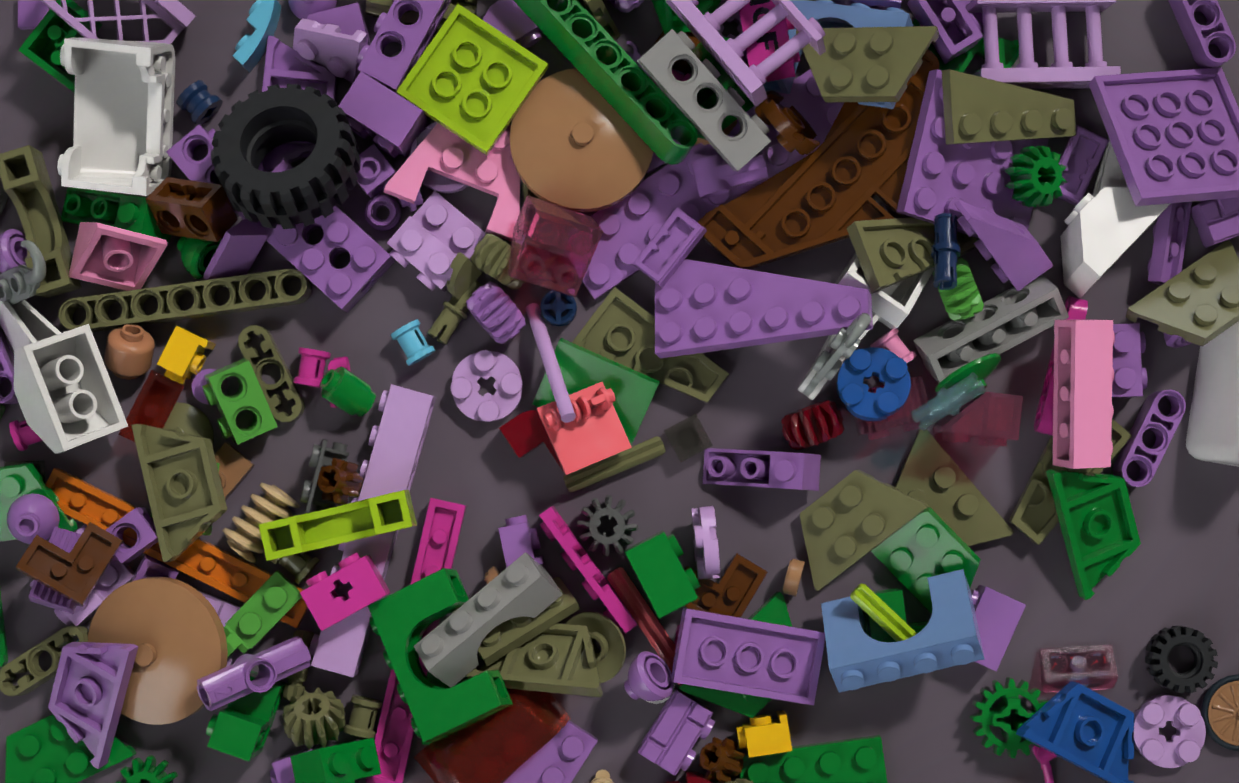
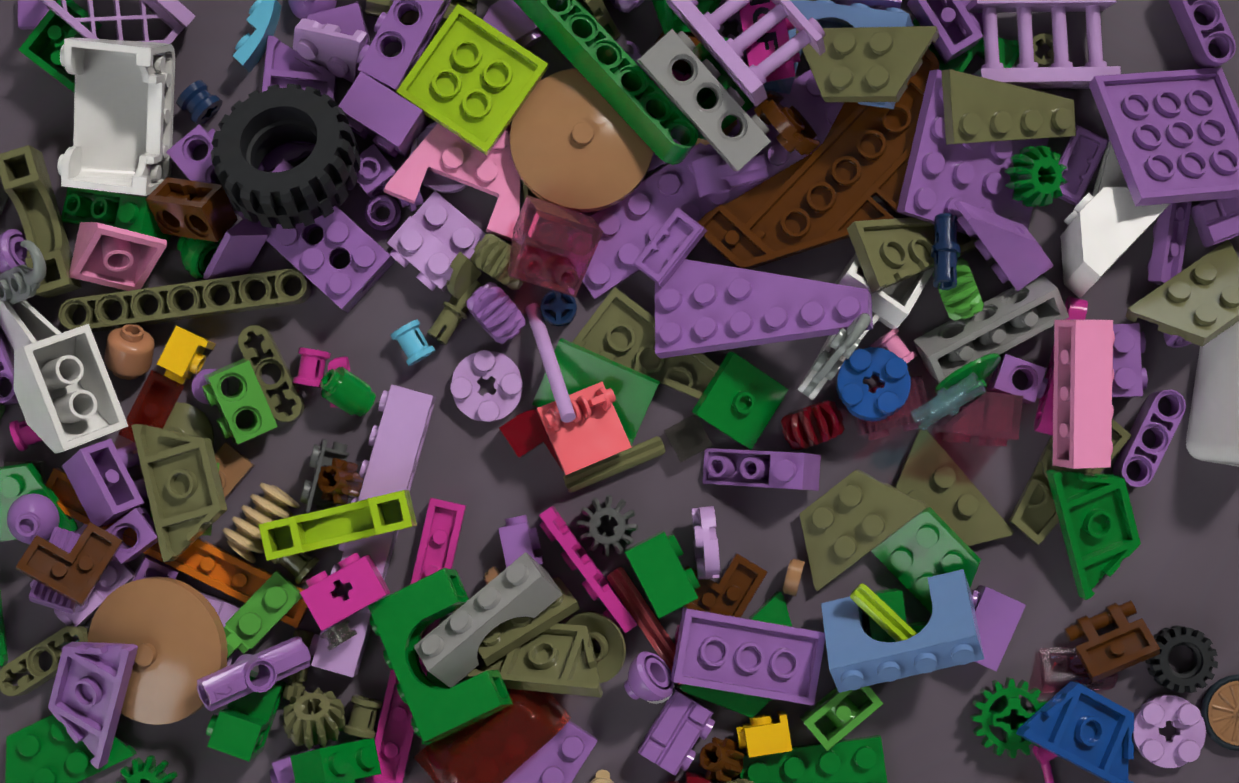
none -> medium lavender brick [62,438,148,528]
none -> clear smoke bush [320,618,358,651]
none -> green plate [692,351,789,450]
none -> bright green brick [800,686,884,751]
none -> medium lavender brick [987,354,1048,404]
none -> olive bush [1033,33,1054,67]
none -> reddish brown plate [1064,600,1160,683]

